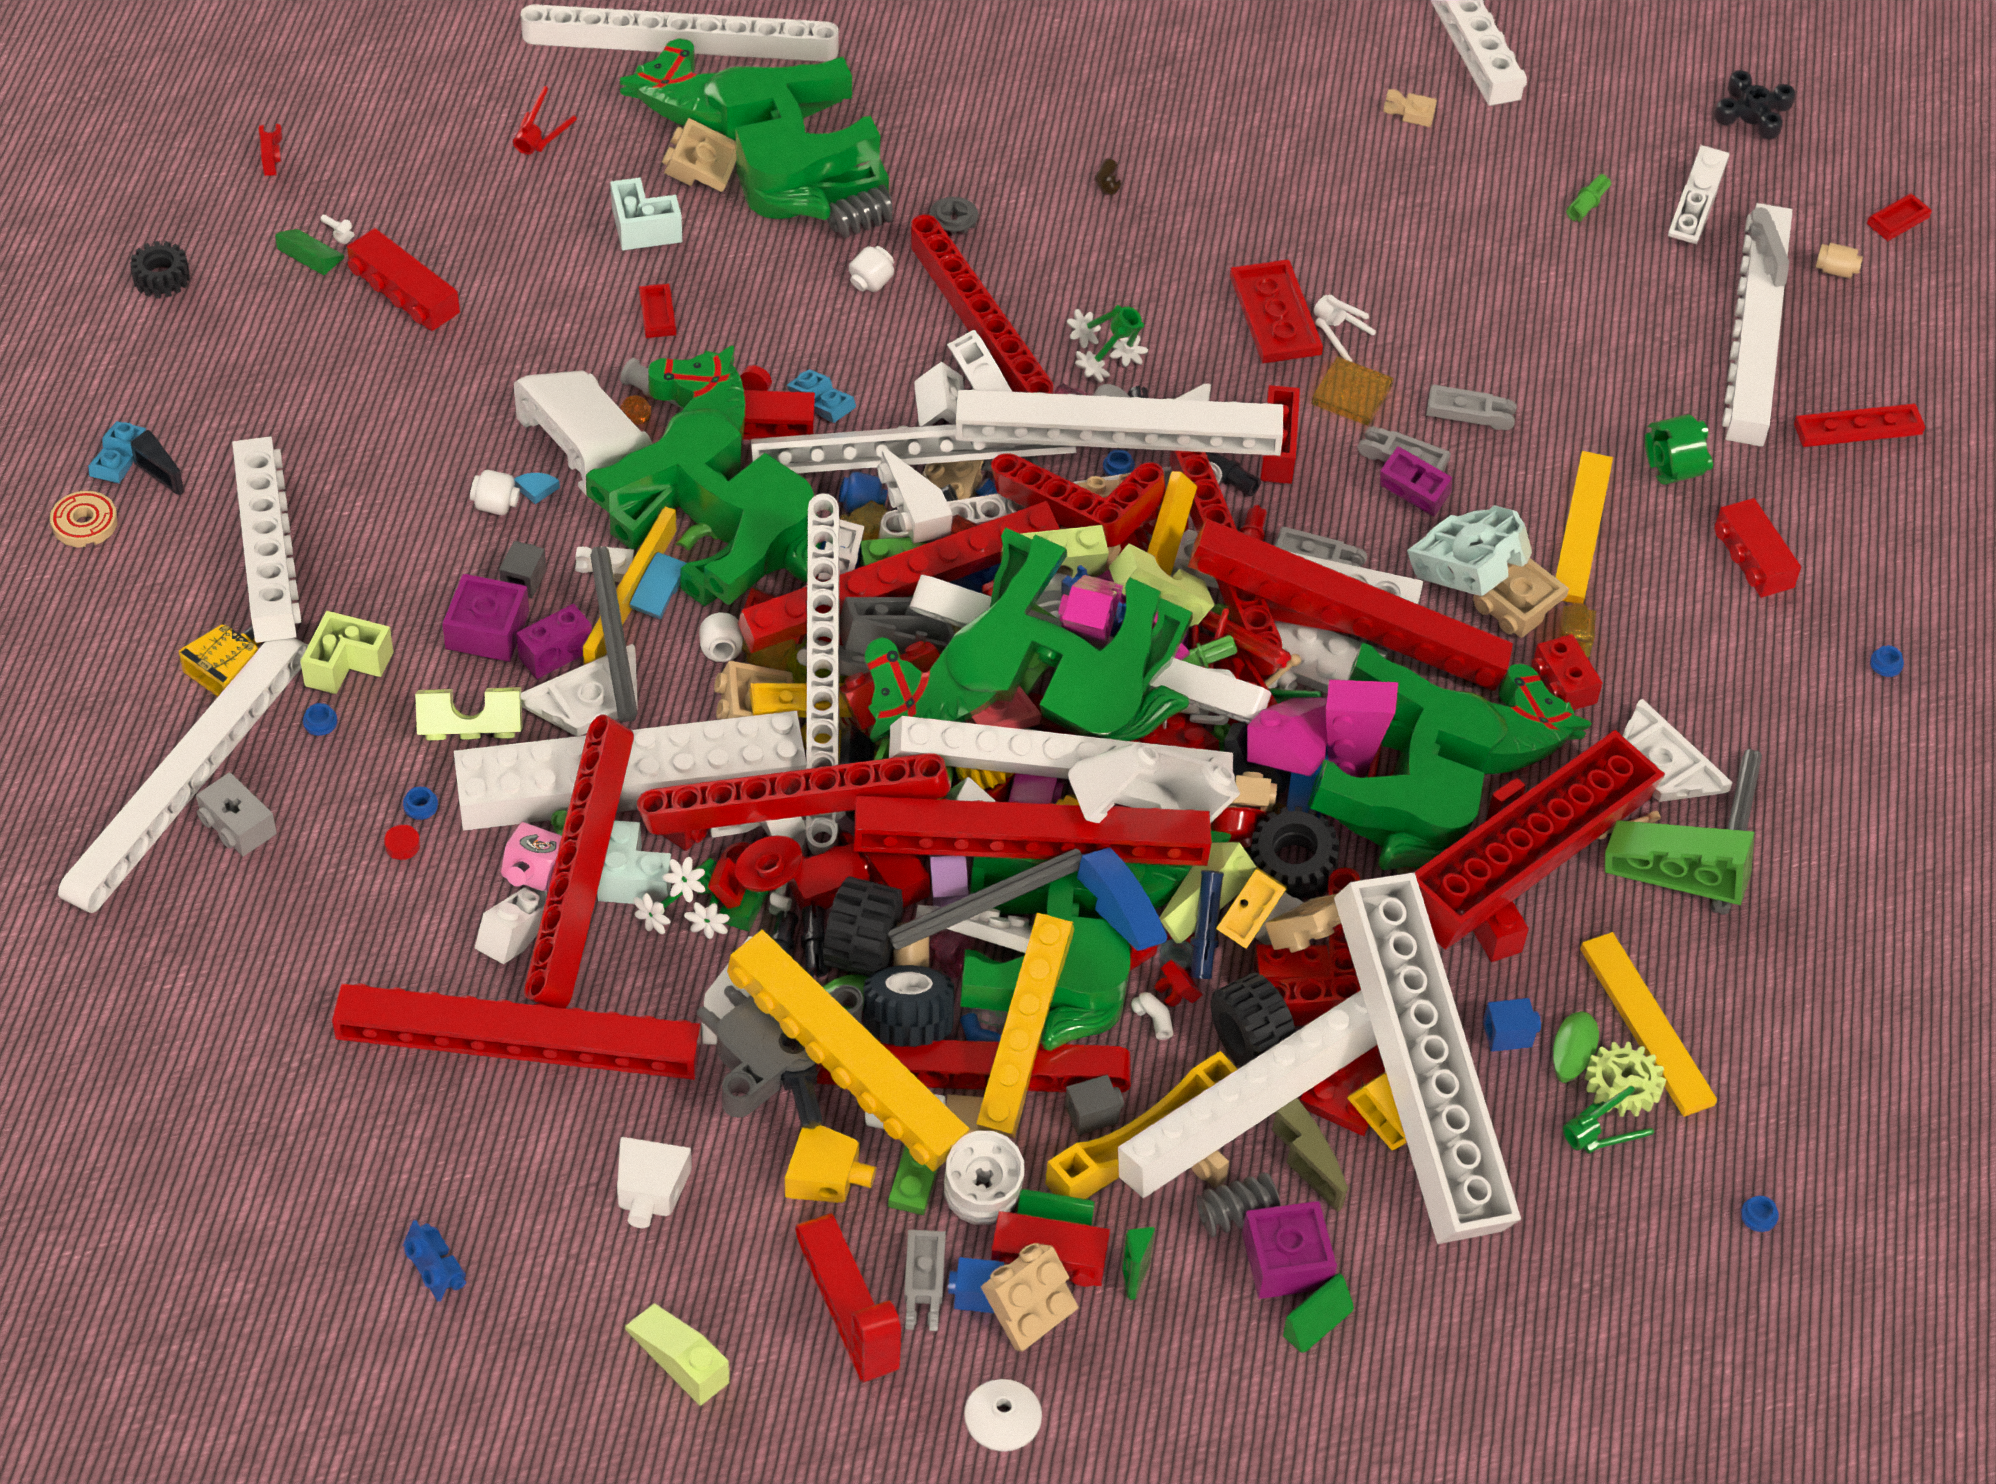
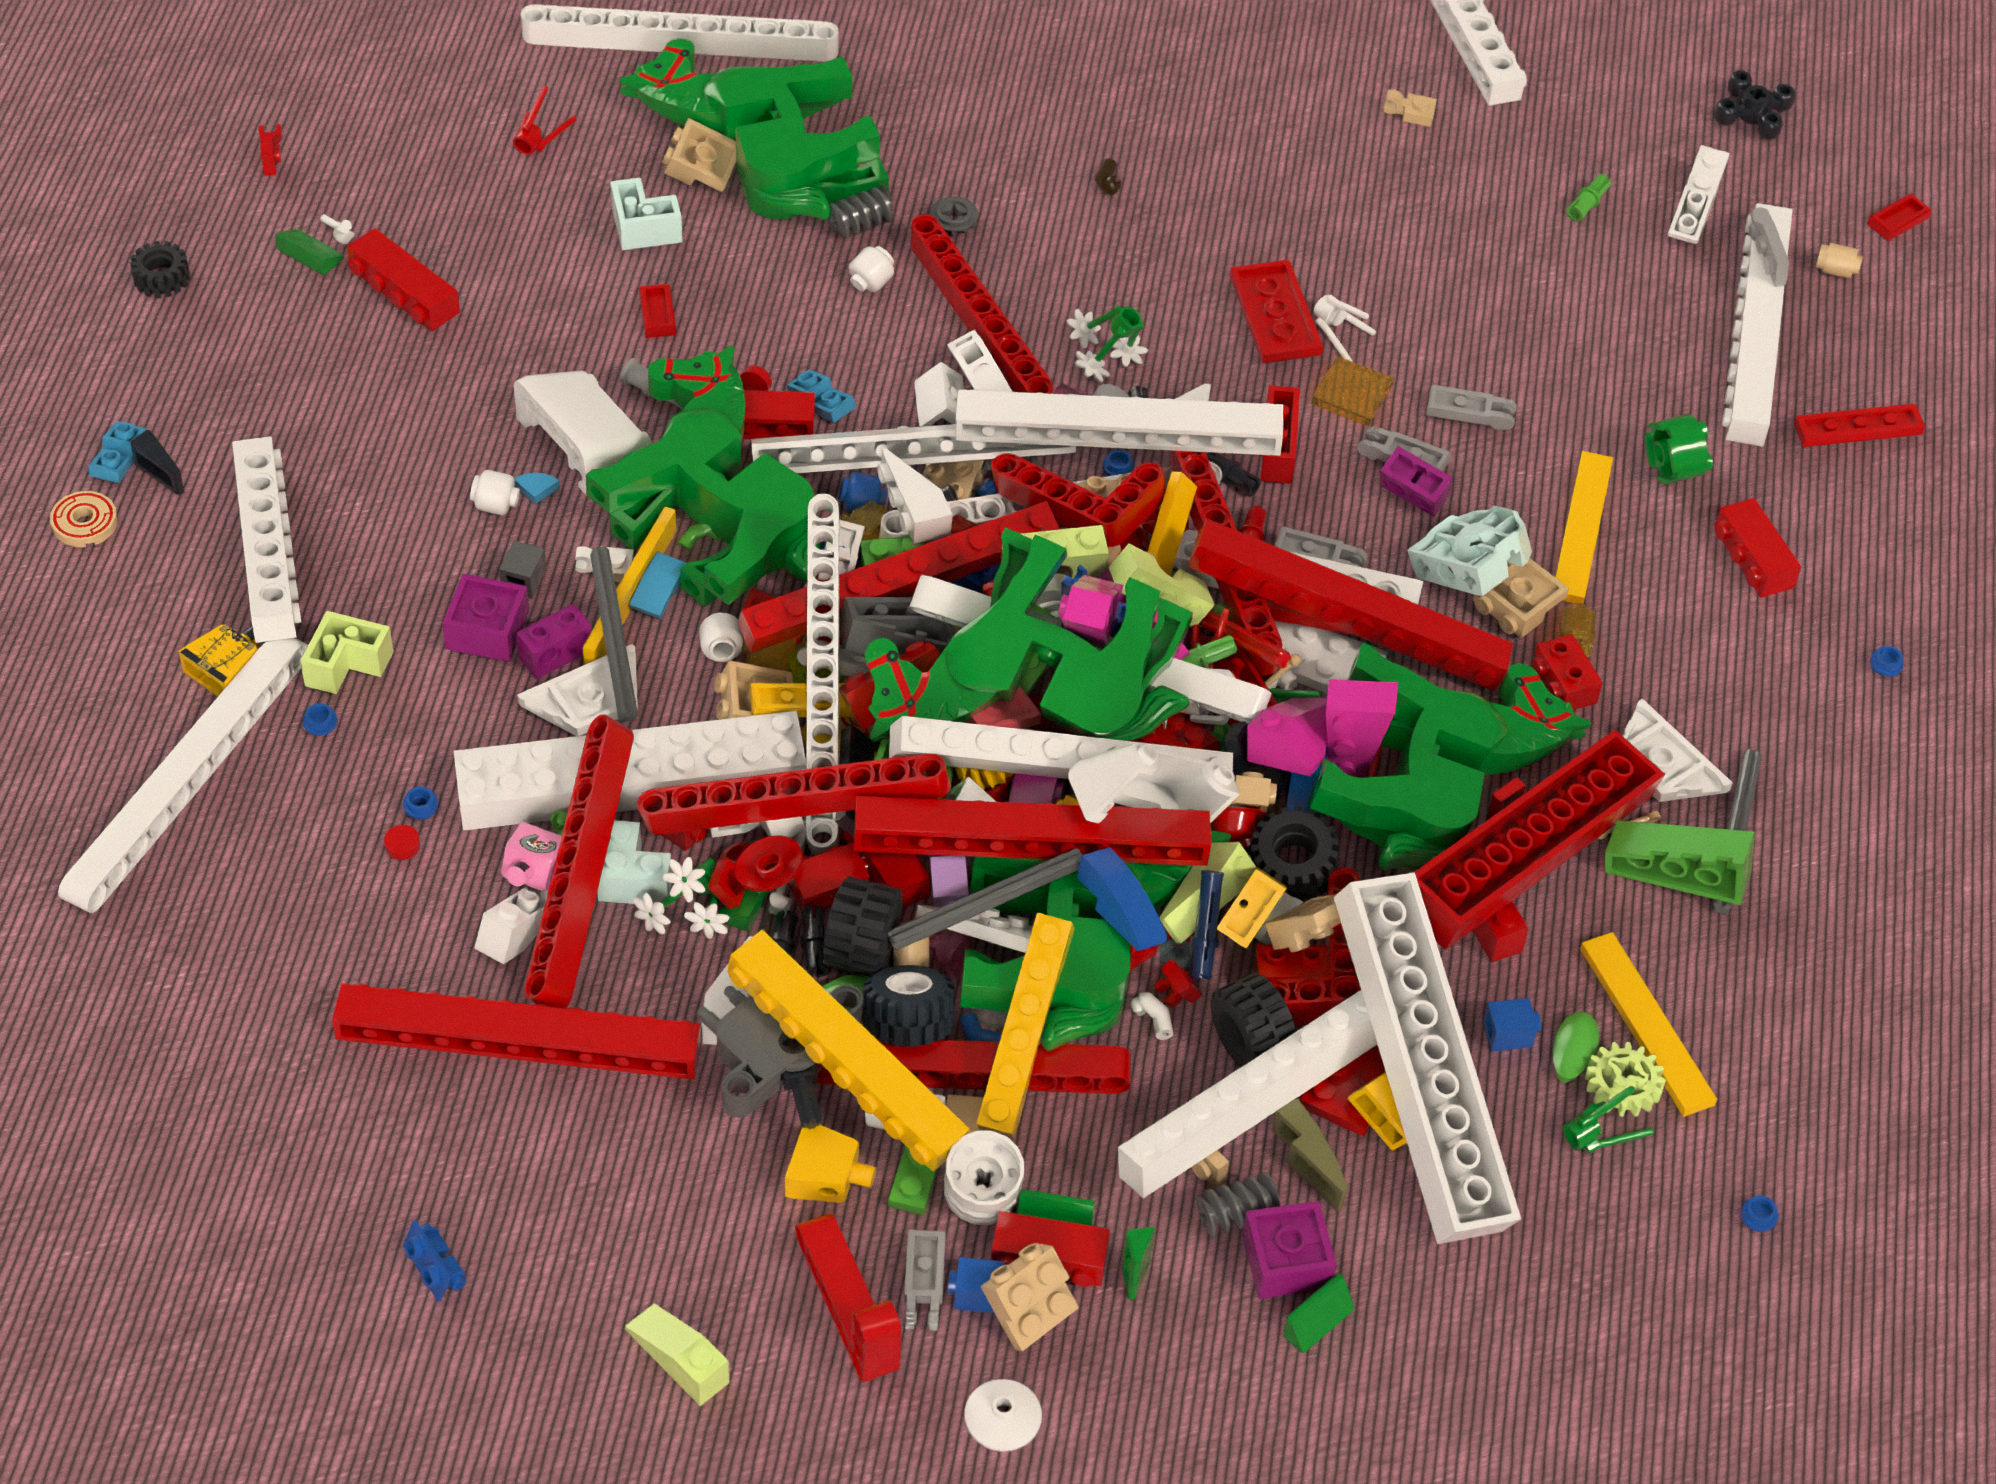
light grey brick [196,772,277,857] -> none
yellowish green arch [415,687,523,740] -> none
white torso [617,1137,692,1228] -> none
clear orange plate [620,395,651,425] -> none
yellow arch [1045,1051,1238,1199] -> none
dark grey brick [1065,1075,1124,1135] -> none

